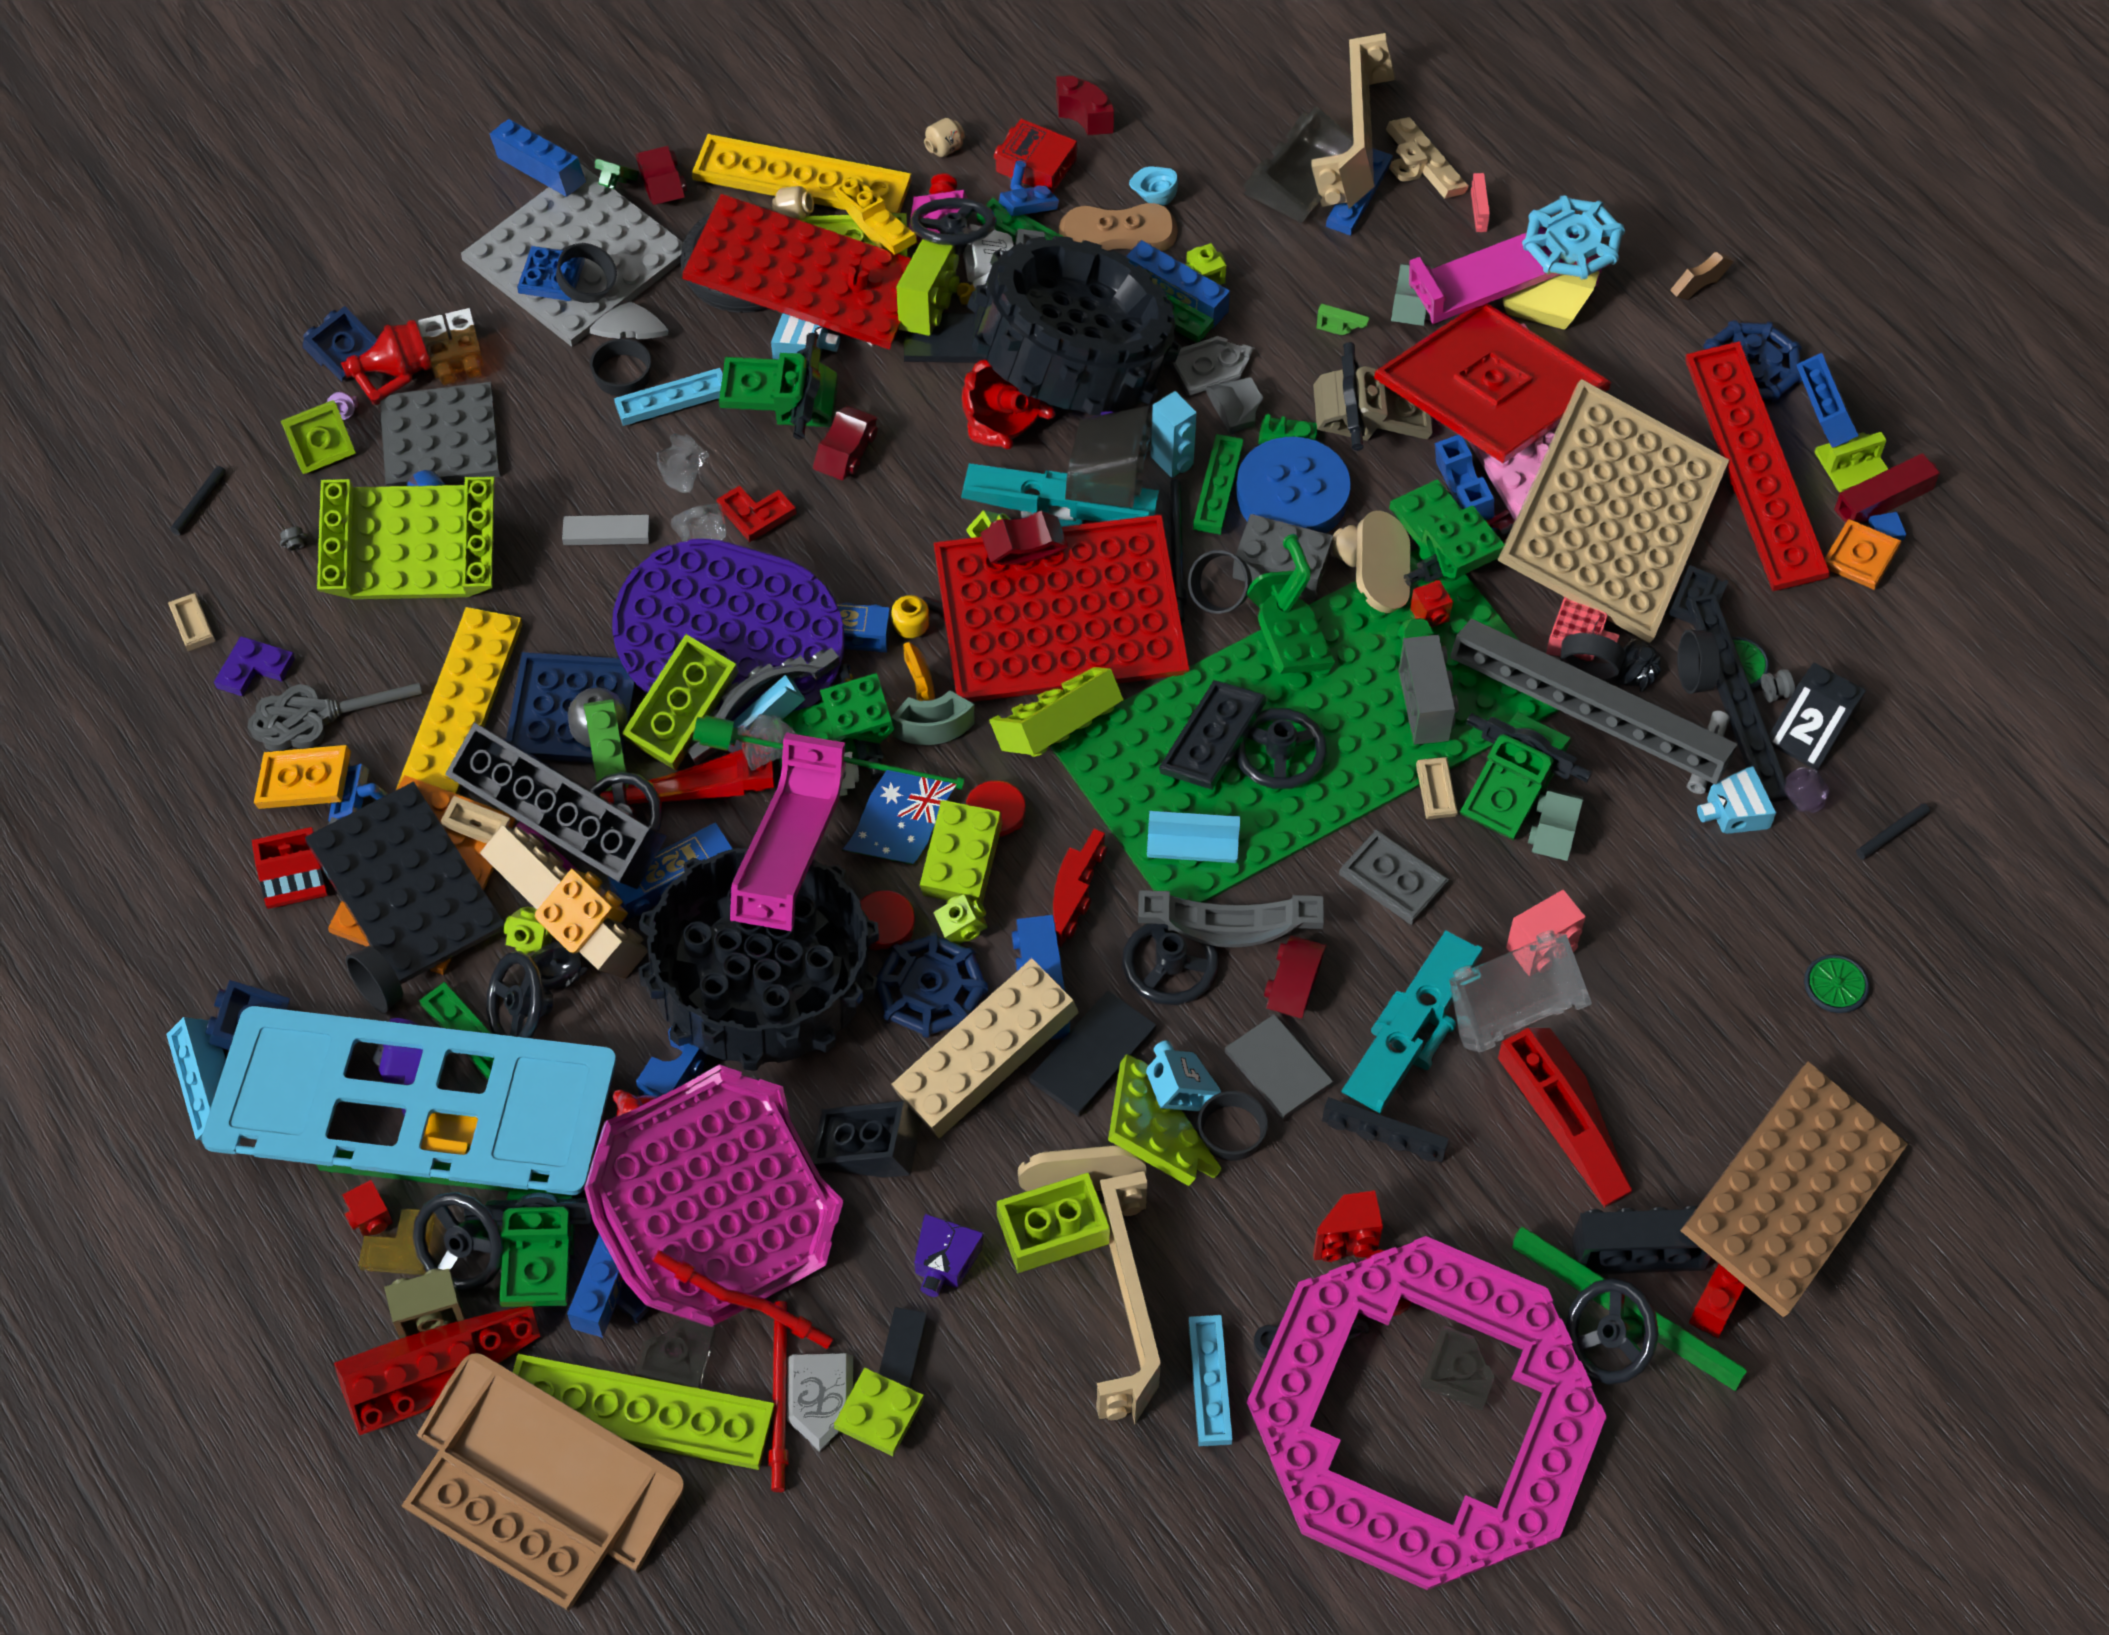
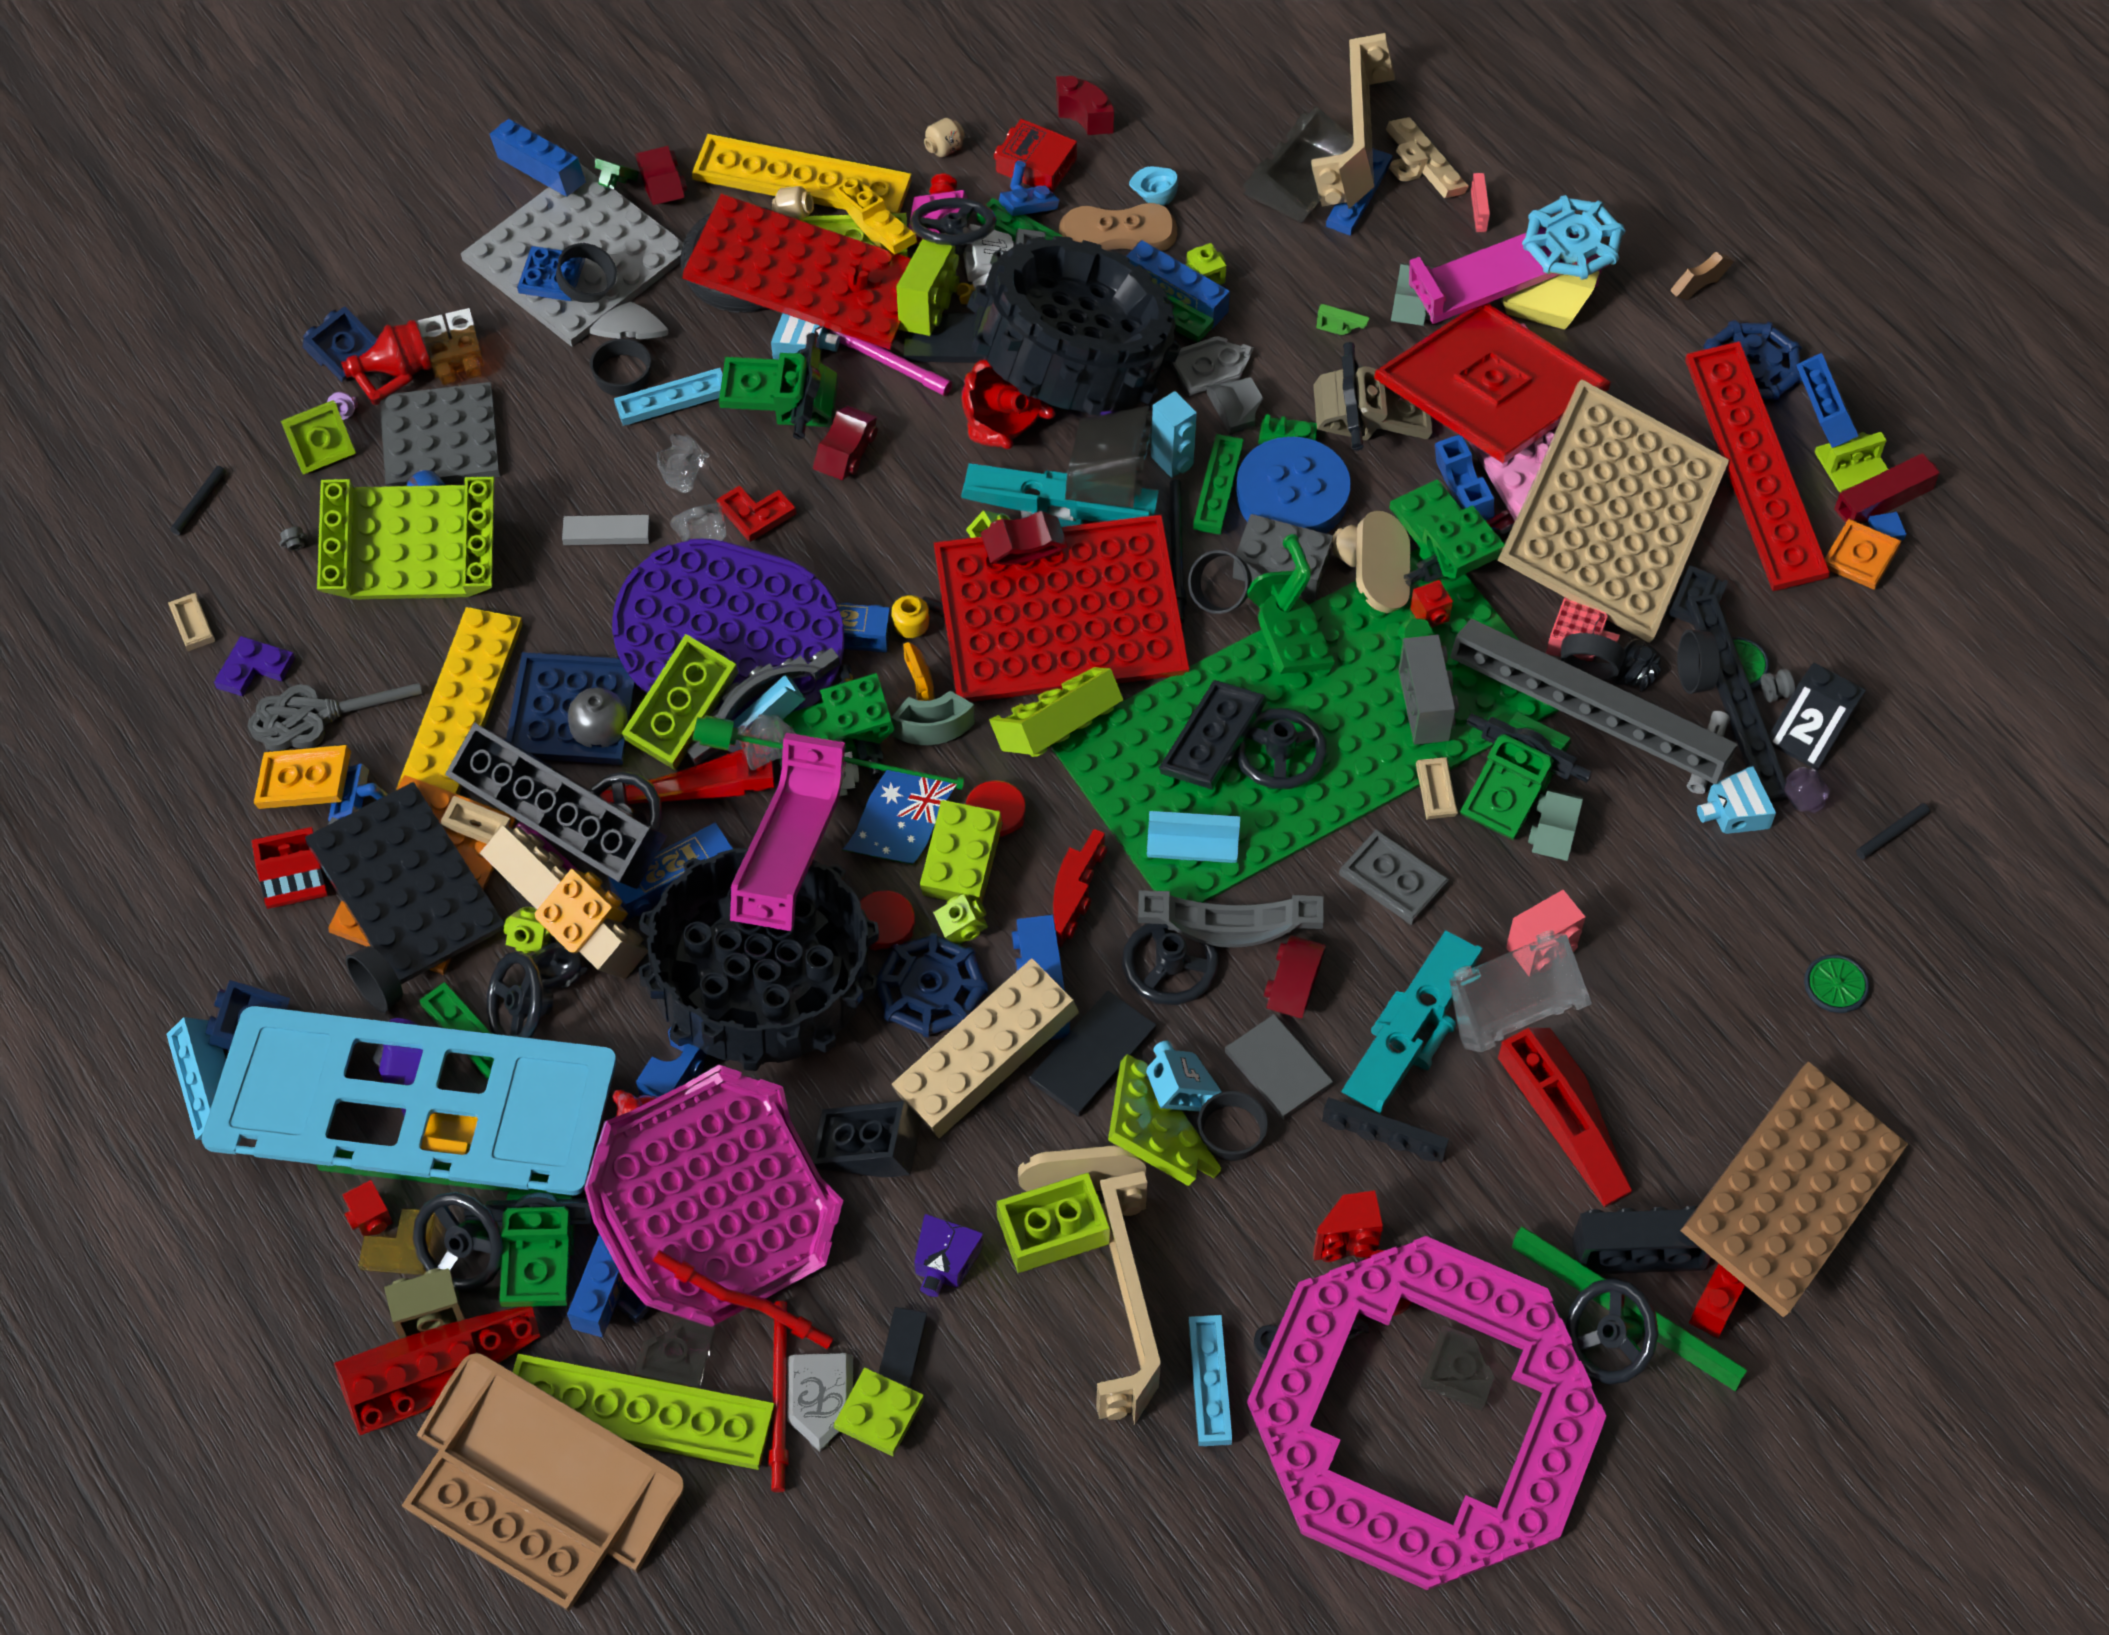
bright green plate [584,699,628,791] -> none
none -> dark pink piece [829,330,952,396]

